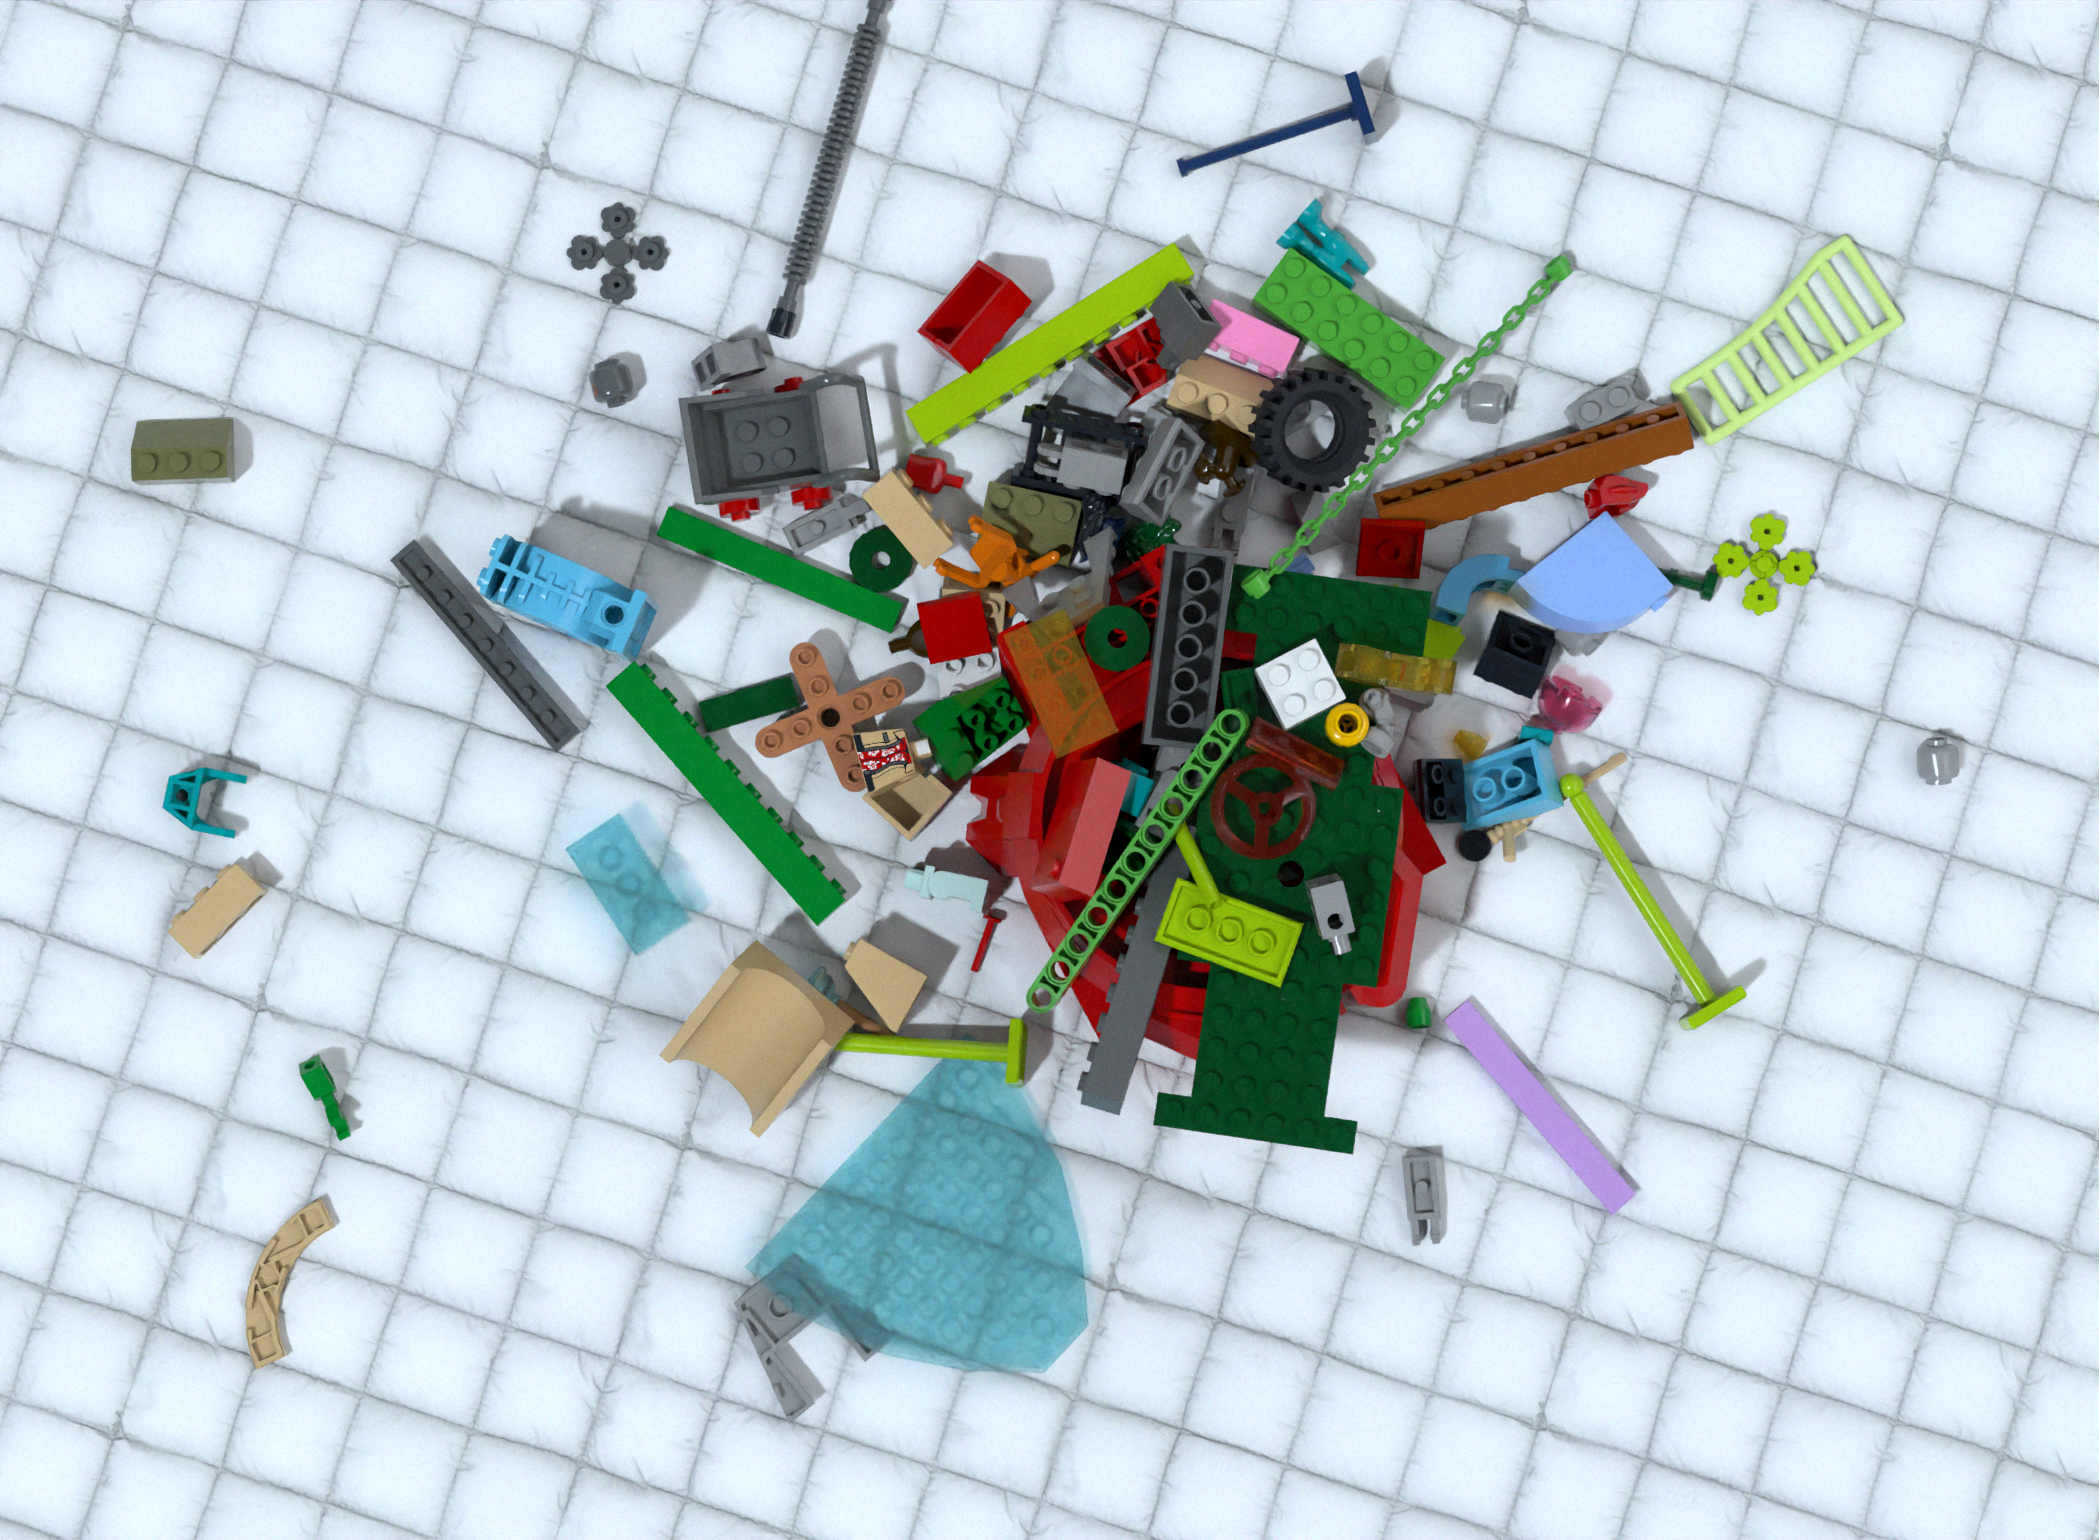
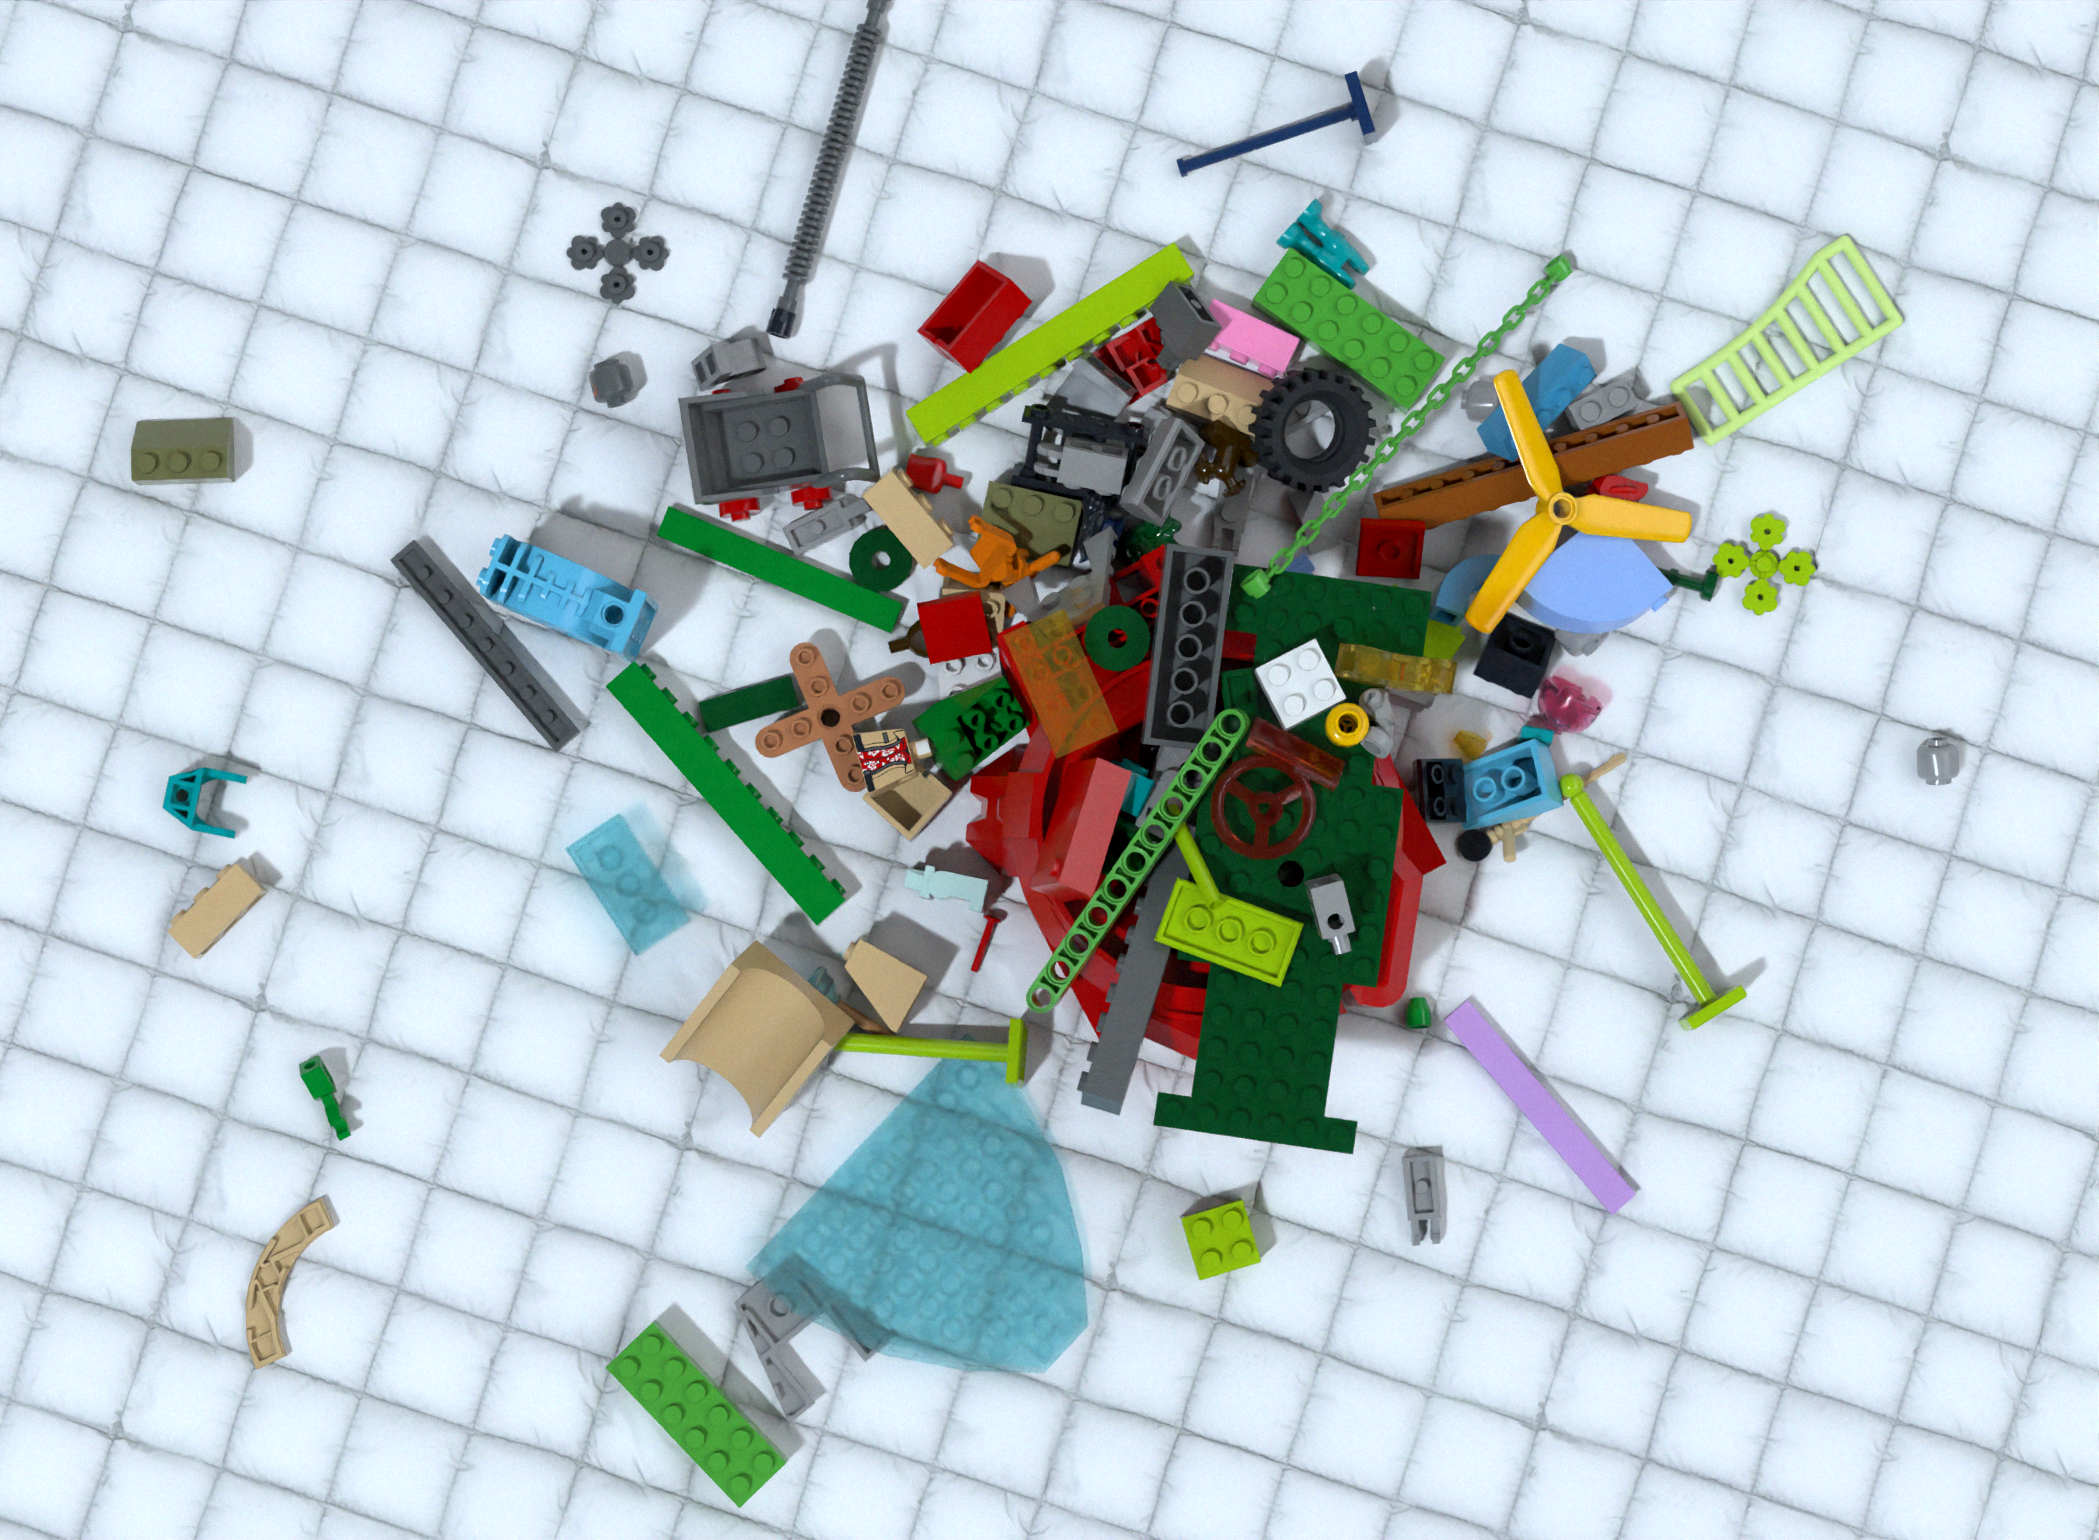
none -> bright green brick [605,1320,788,1508]
none -> lime brick [1180,1198,1261,1280]
none -> yellow piece [1465,369,1692,634]
none -> dark azure brick [1476,343,1597,462]

